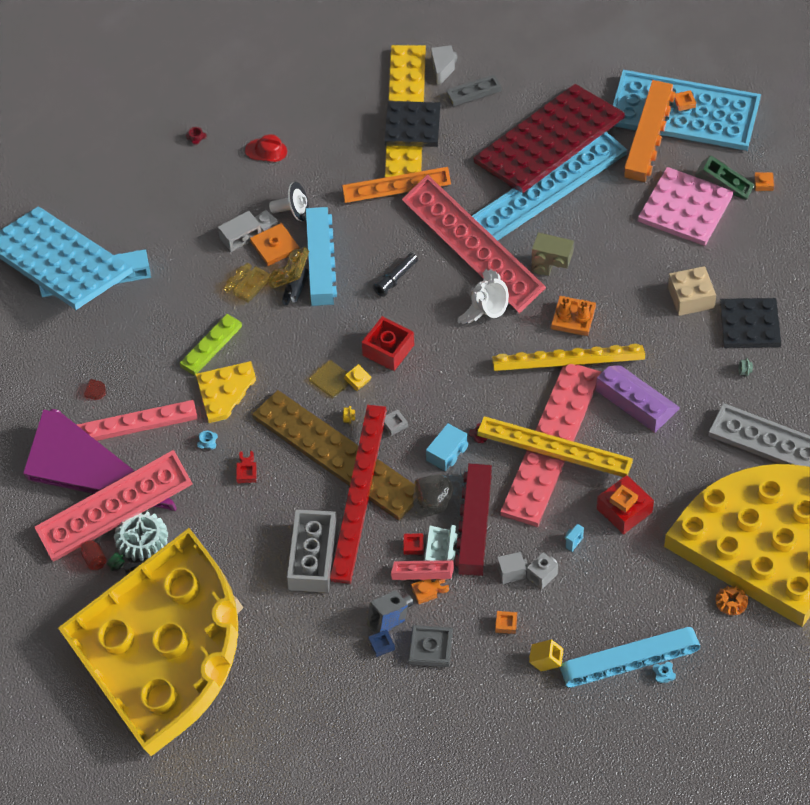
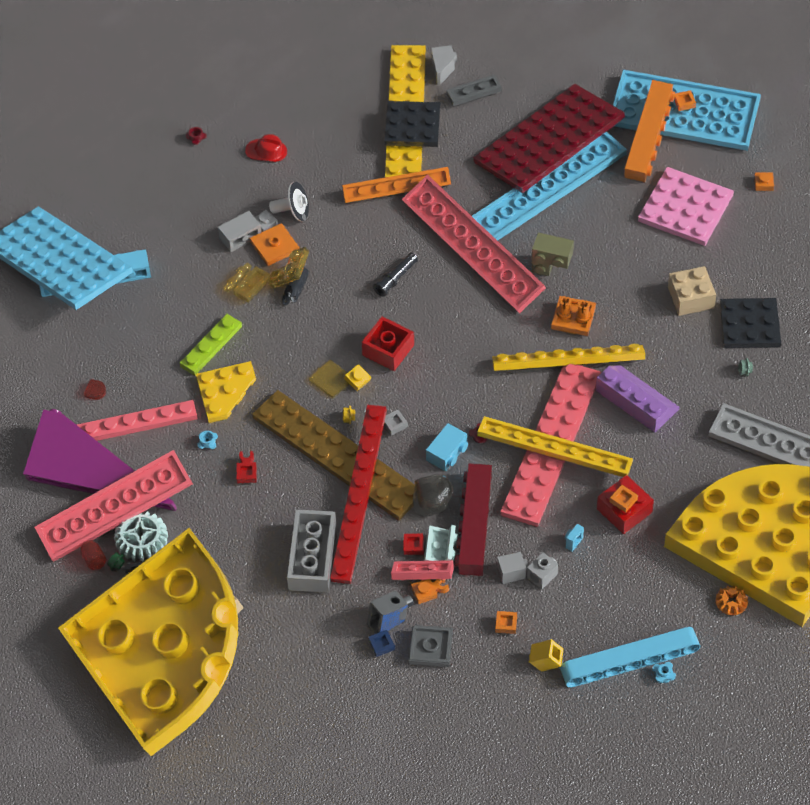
medium azure brick [306,207,337,306] -> none
white helmet [457,269,509,324] -> none
dark green slope [694,155,755,200] -> none

